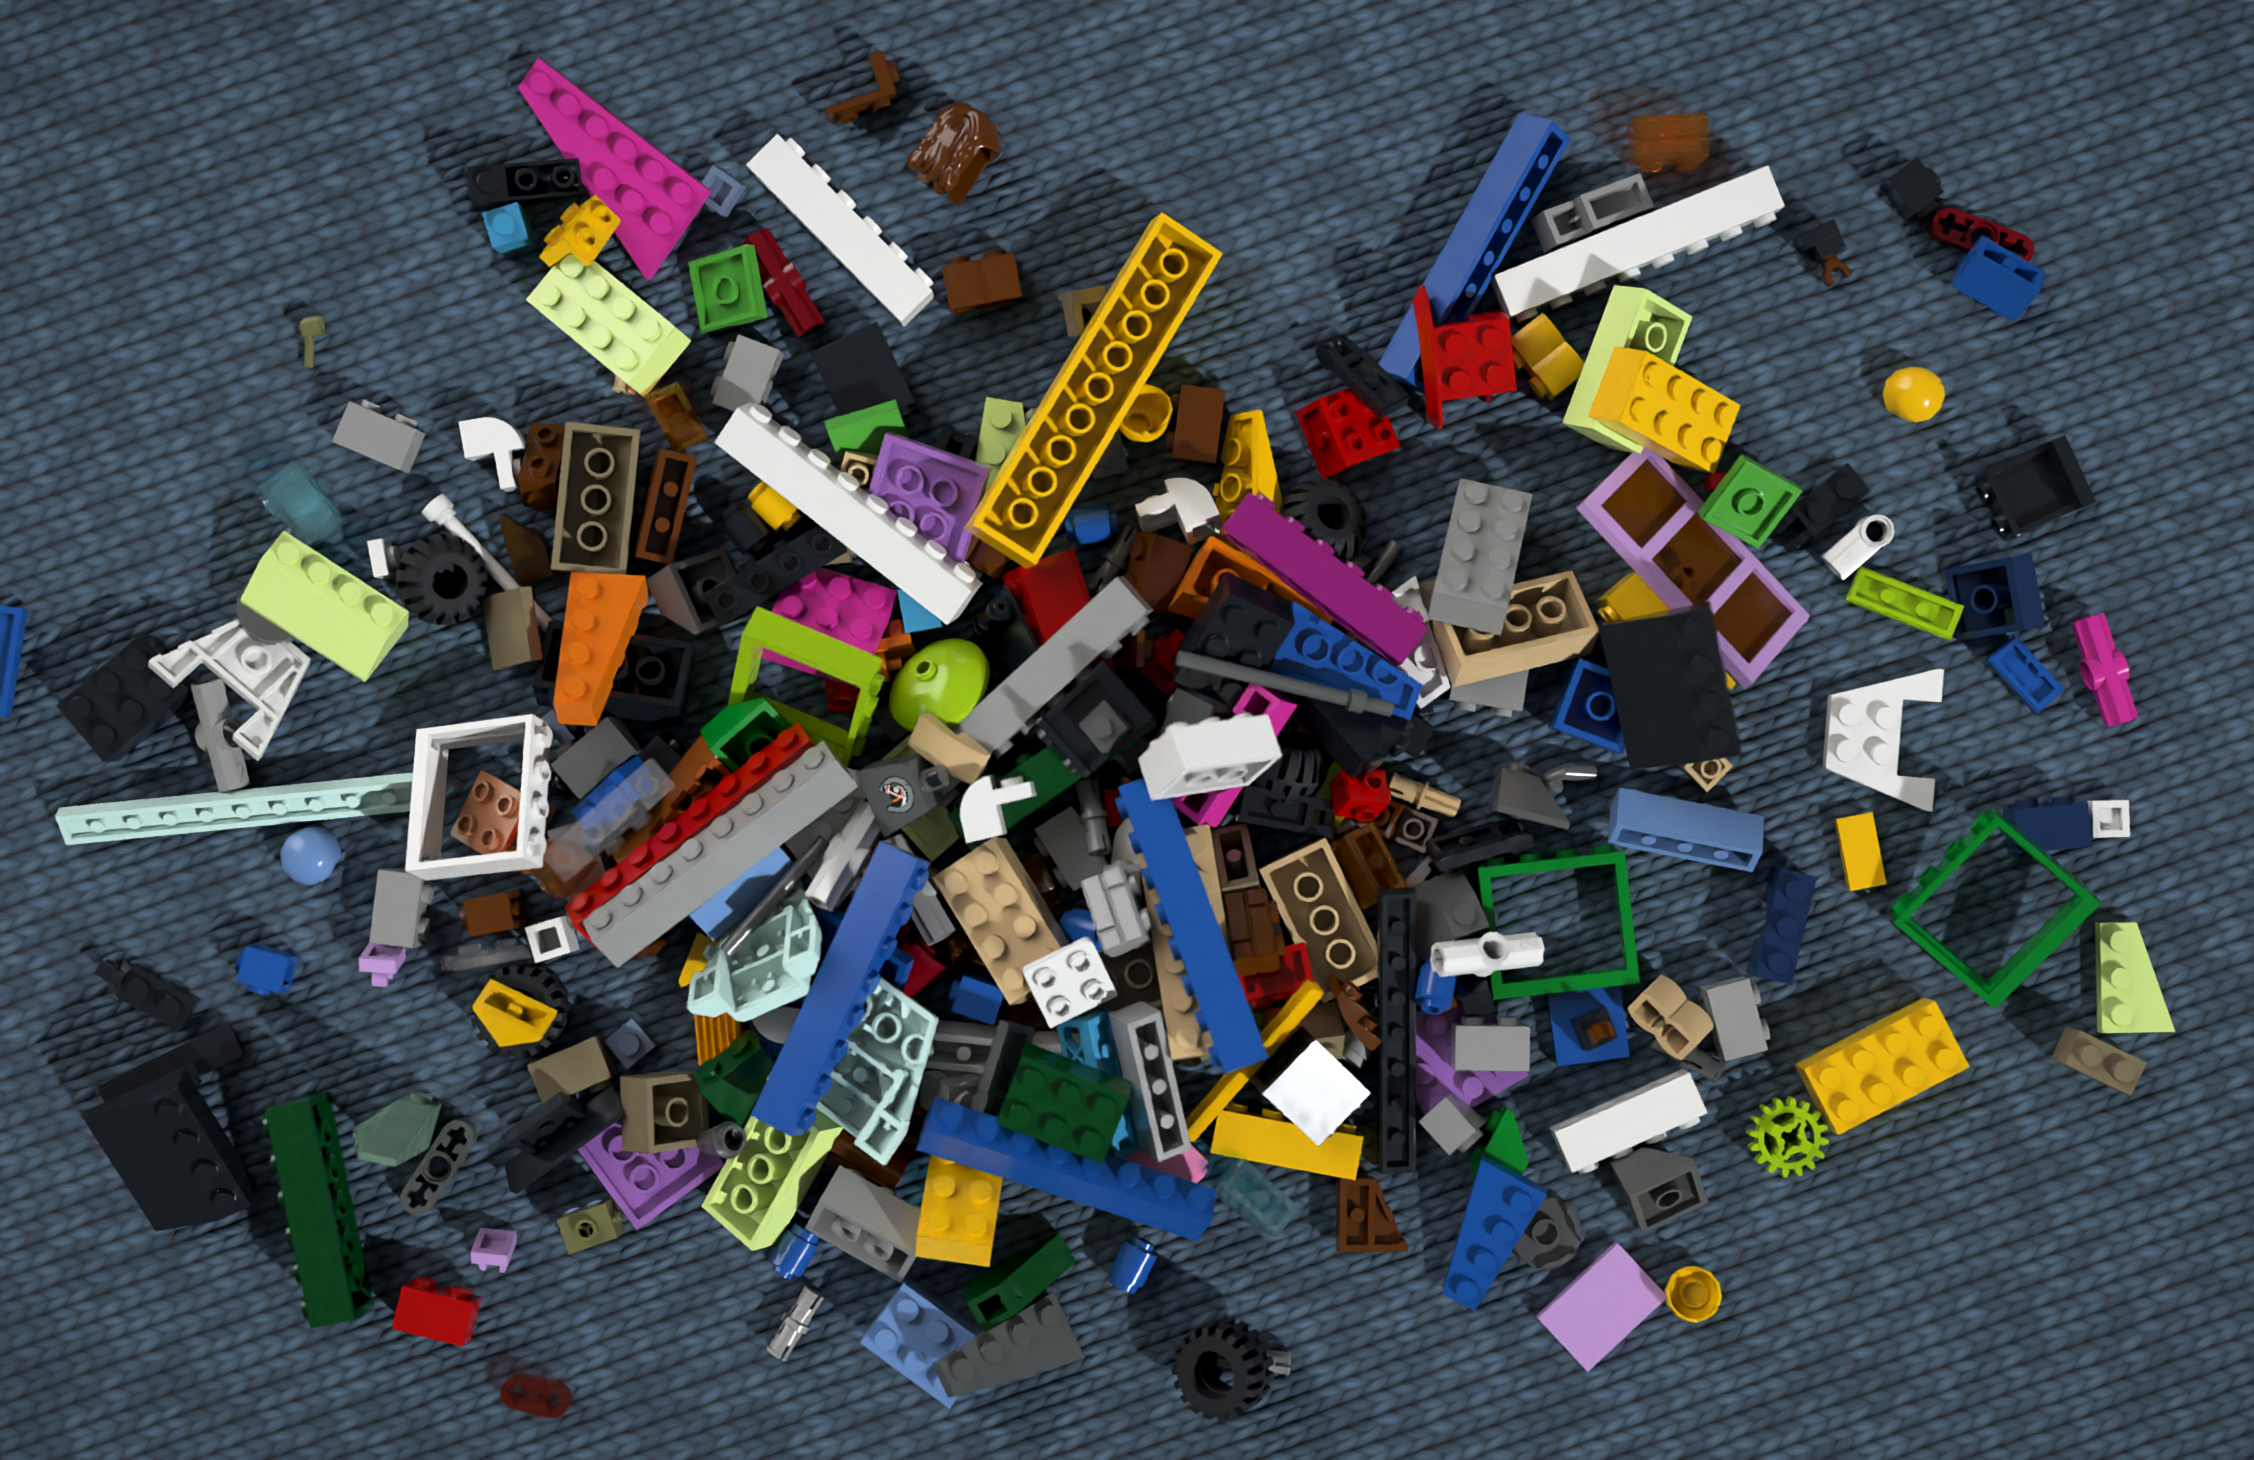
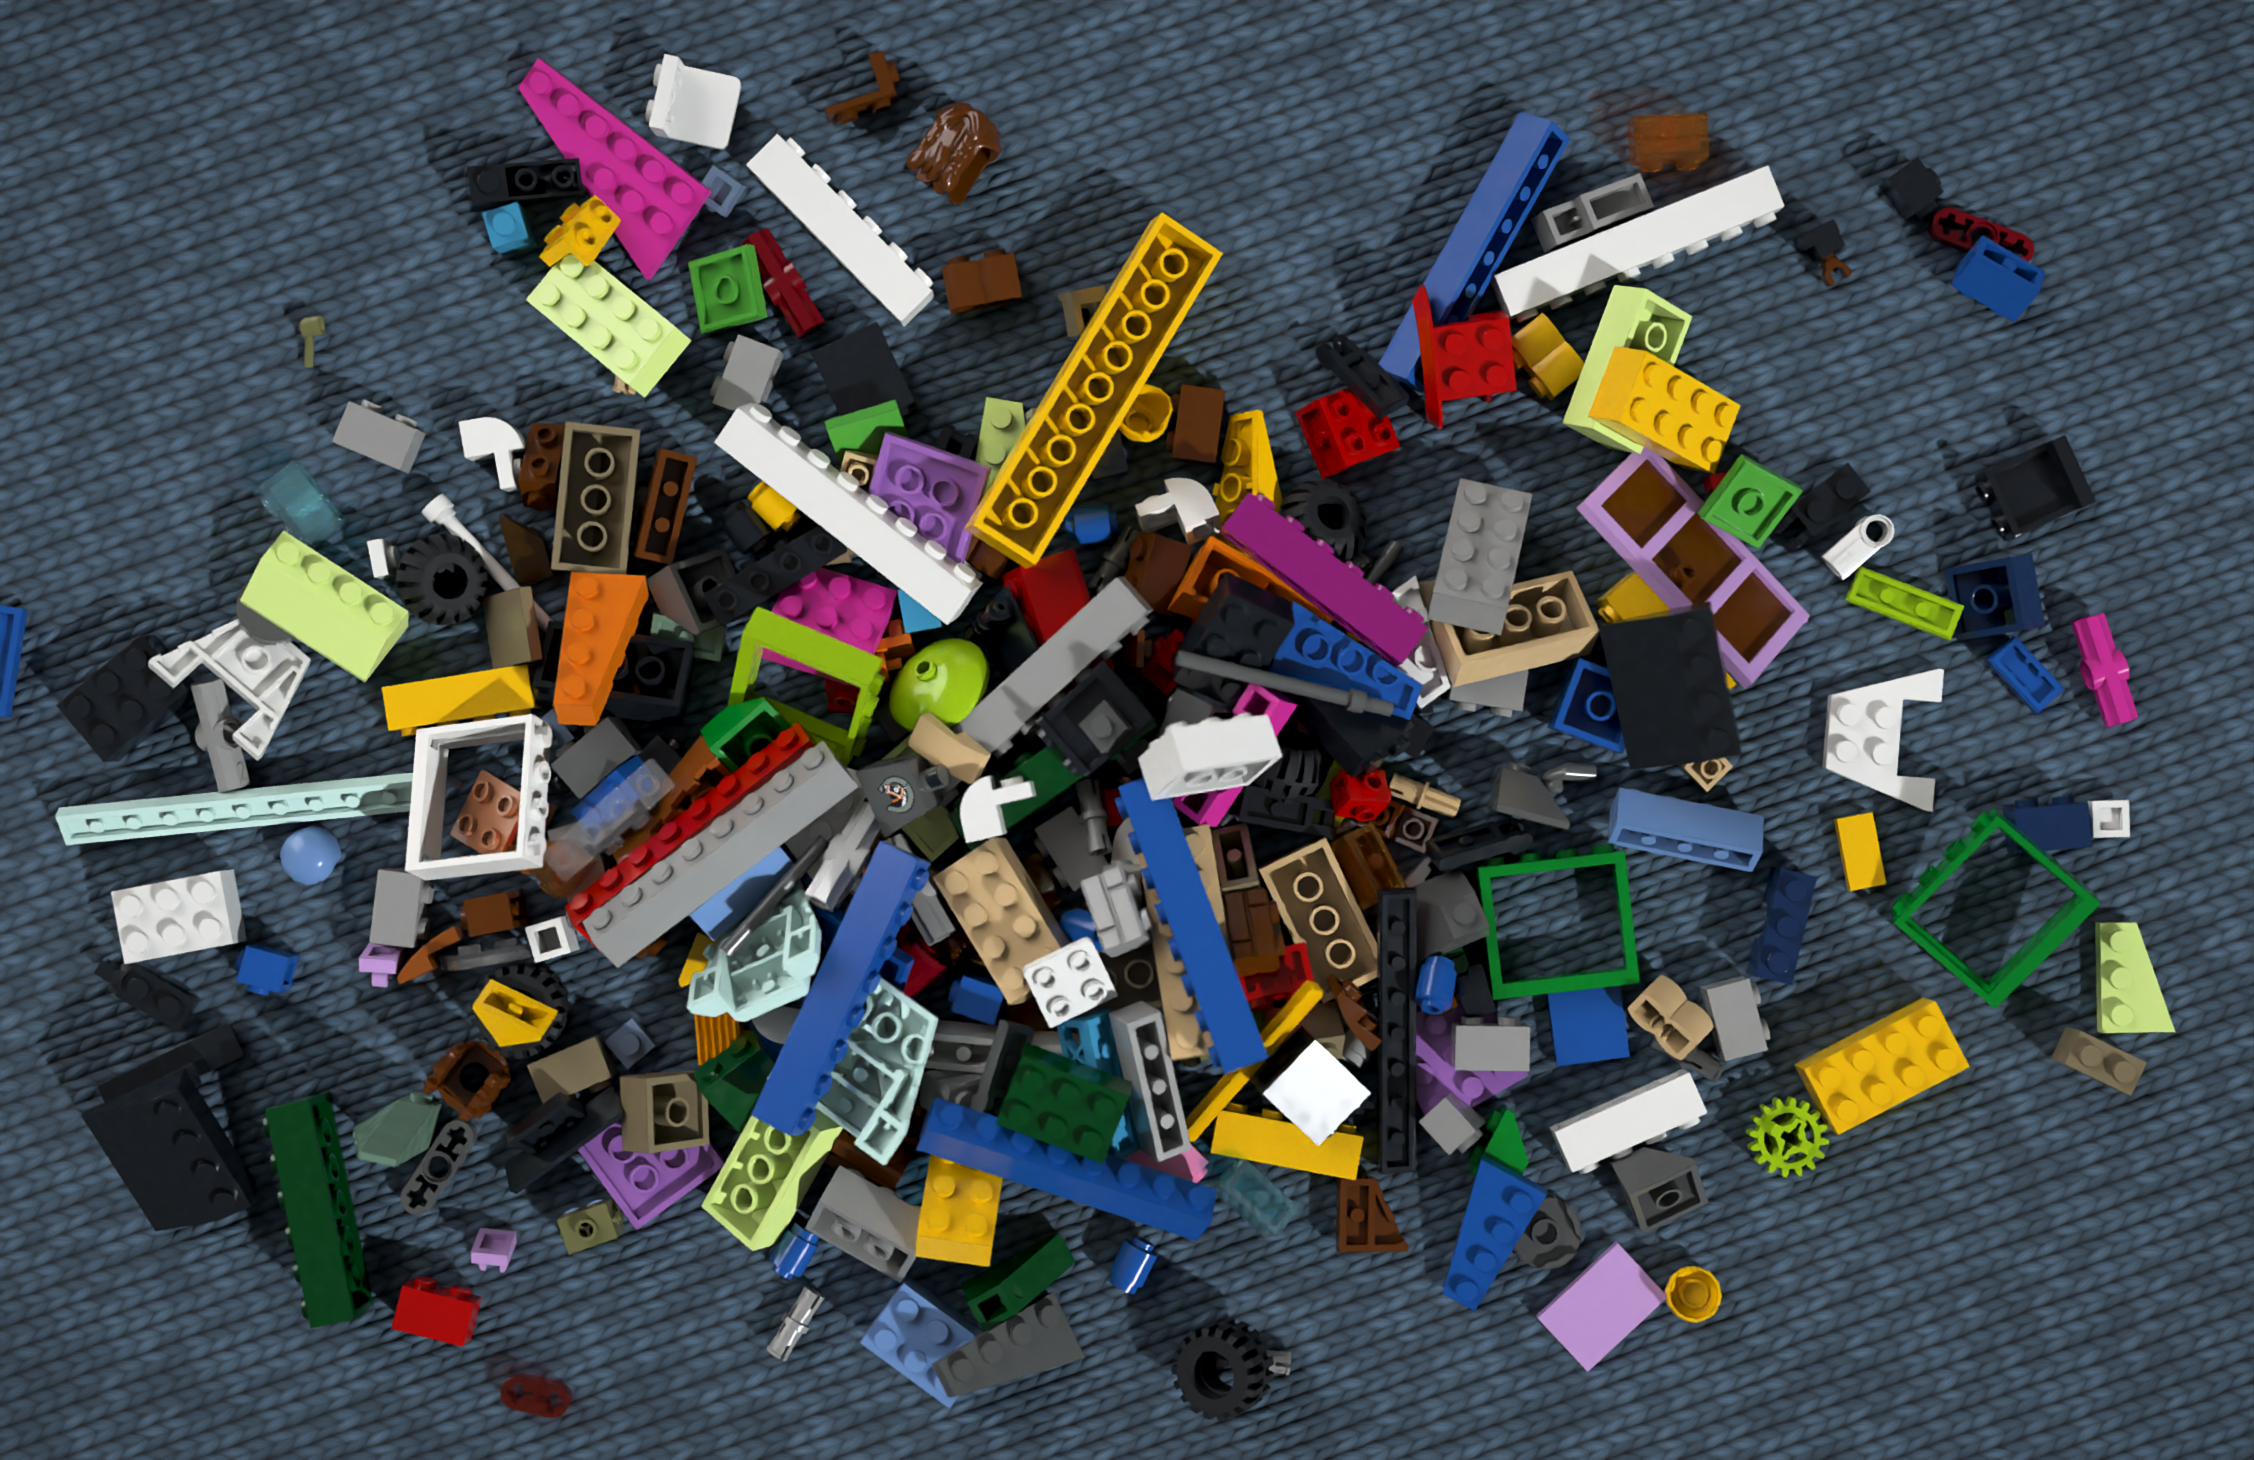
clear orange slope [645,381,708,452] -> none
flat silver cone [697,1121,747,1159] -> none
white piece [1430,932,1545,977] -> none
black piece [1570,1005,1618,1051] -> none
yellow hair [1883,367,1945,423] -> none
none -> white brick [111,869,247,964]
none -> yellow brick [382,664,542,737]
none -> dark orange slope [397,924,469,984]
none -> reddish brown piece [422,1041,512,1121]
none -> white bracket [645,54,741,150]
none -> sand green plate [650,610,728,662]

